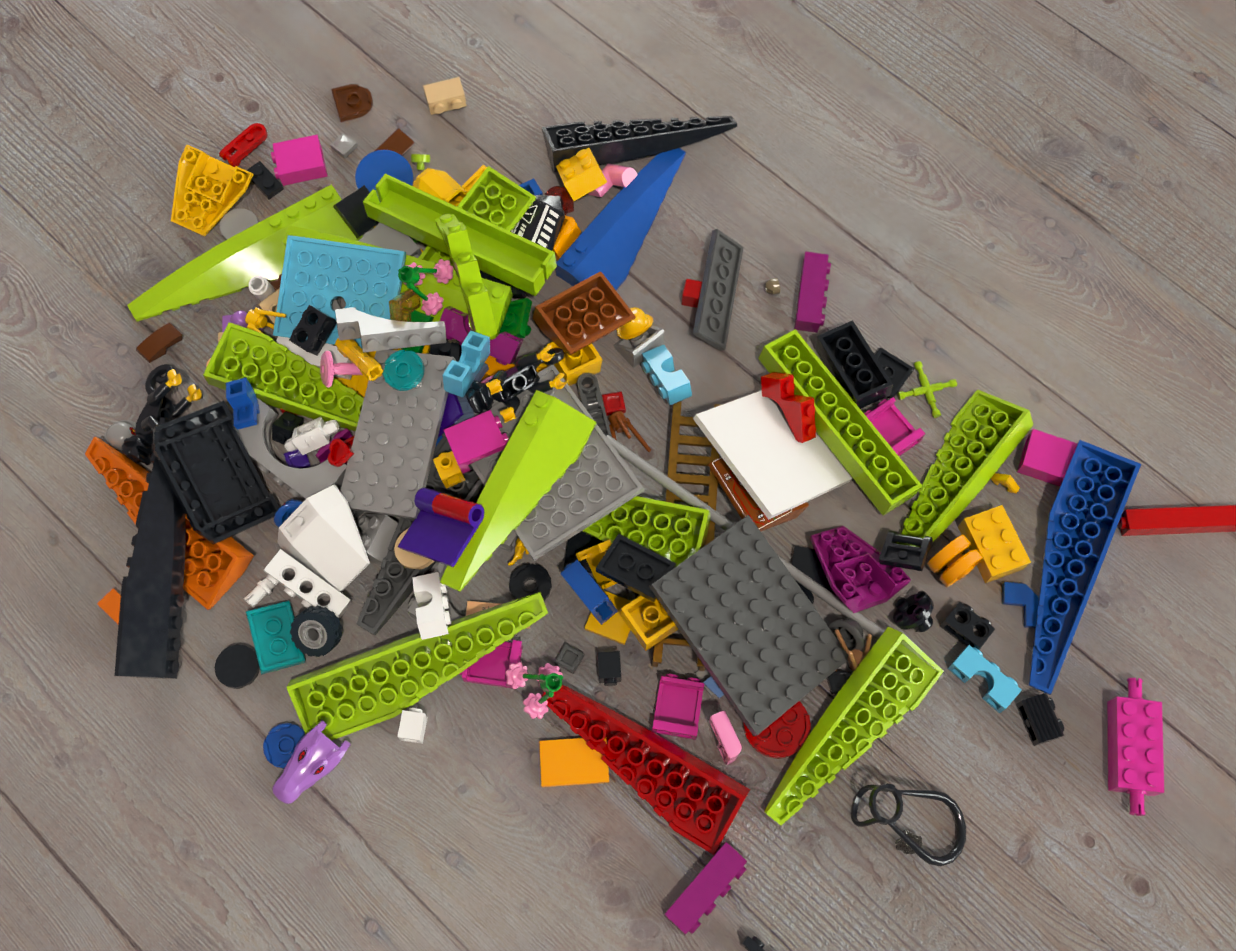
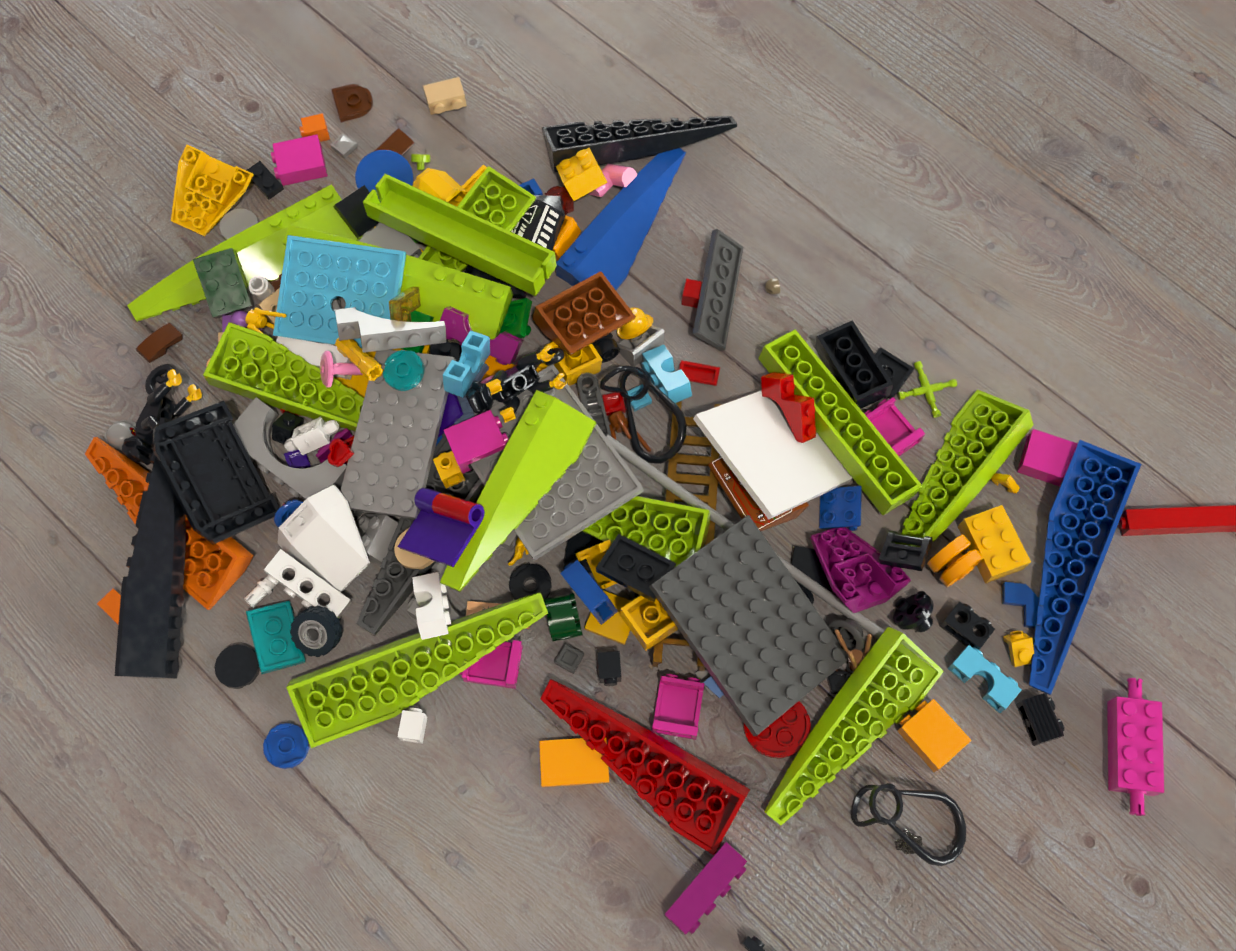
red plate [219,123,268,167] -> none
blue brick [226,378,260,430] -> none
medium lavender animal [272,720,351,804] -> none
black brick [289,305,336,356] -> none
bright pink plant [398,259,453,316] -> none
lime arch [435,214,498,337] -> none
bright pink plant [506,662,563,719] -> none
bright pink brick [709,711,742,765] -> none
magenta brick [794,251,831,333] -> none
none -> dark green brick [193,248,255,319]
none -> orange brick [299,113,330,142]
none -> dark green brick [544,593,583,641]
none -> black wheel [592,333,620,363]
none -> black animal [600,365,687,464]
none -> medium azure tile [627,384,652,412]
none -> red tile [679,360,720,386]
none -> blue hinge [819,486,862,531]
none -> light orange brick [897,699,972,772]
none -> yellow bracket [1003,631,1034,667]

